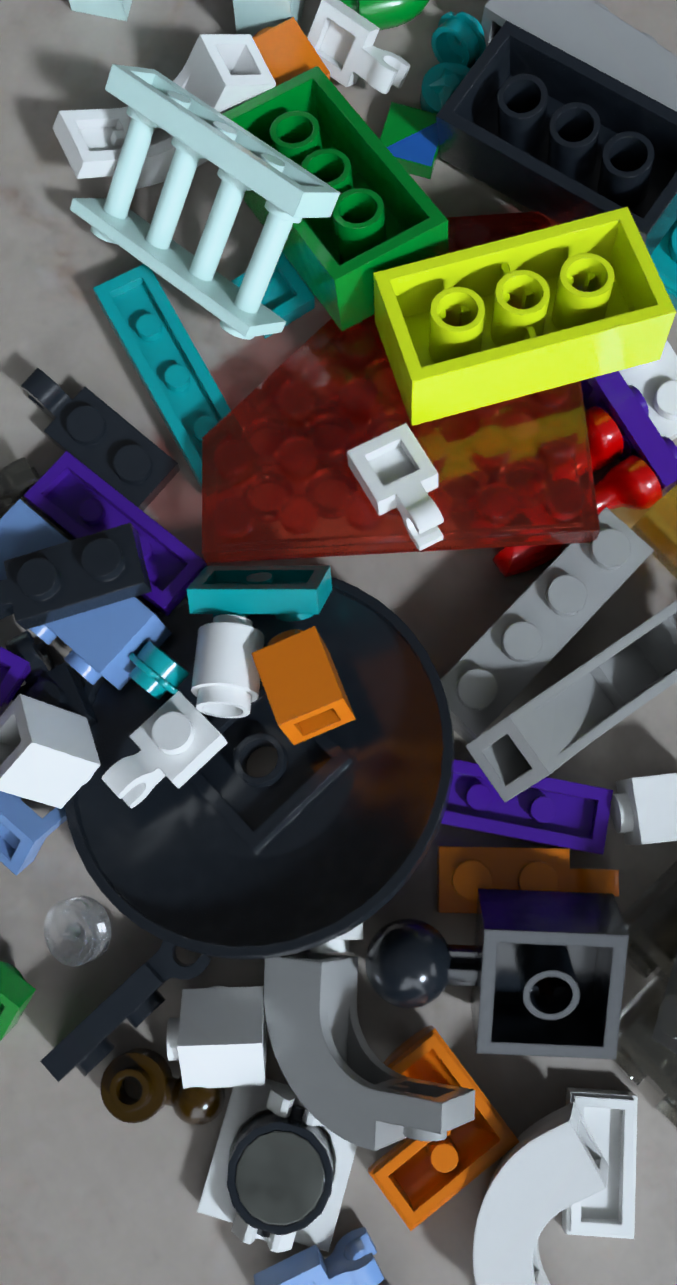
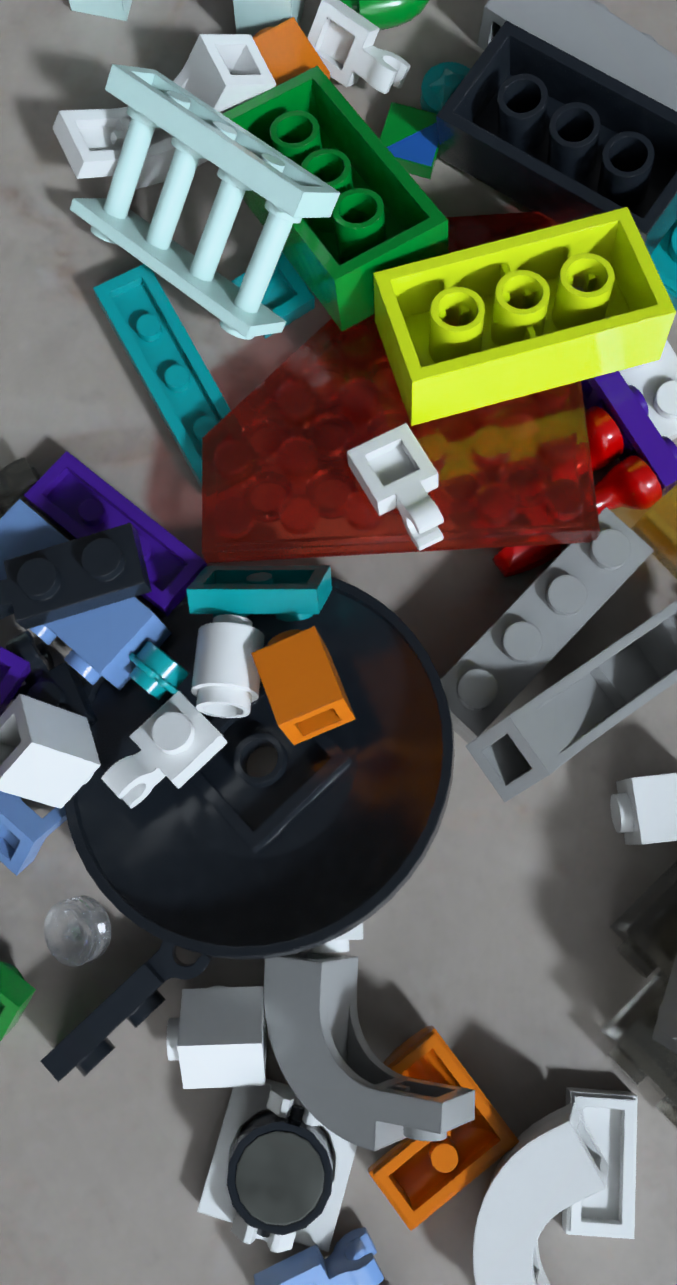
black plate [21,368,180,511] -> none
dark brown plate [100,1048,225,1125] -> none
black brick [365,888,629,1059] -> none
teal plate [431,11,486,68] -> none
orange plate [437,846,619,913] -> none
dark purple plate [441,759,613,855] -> none

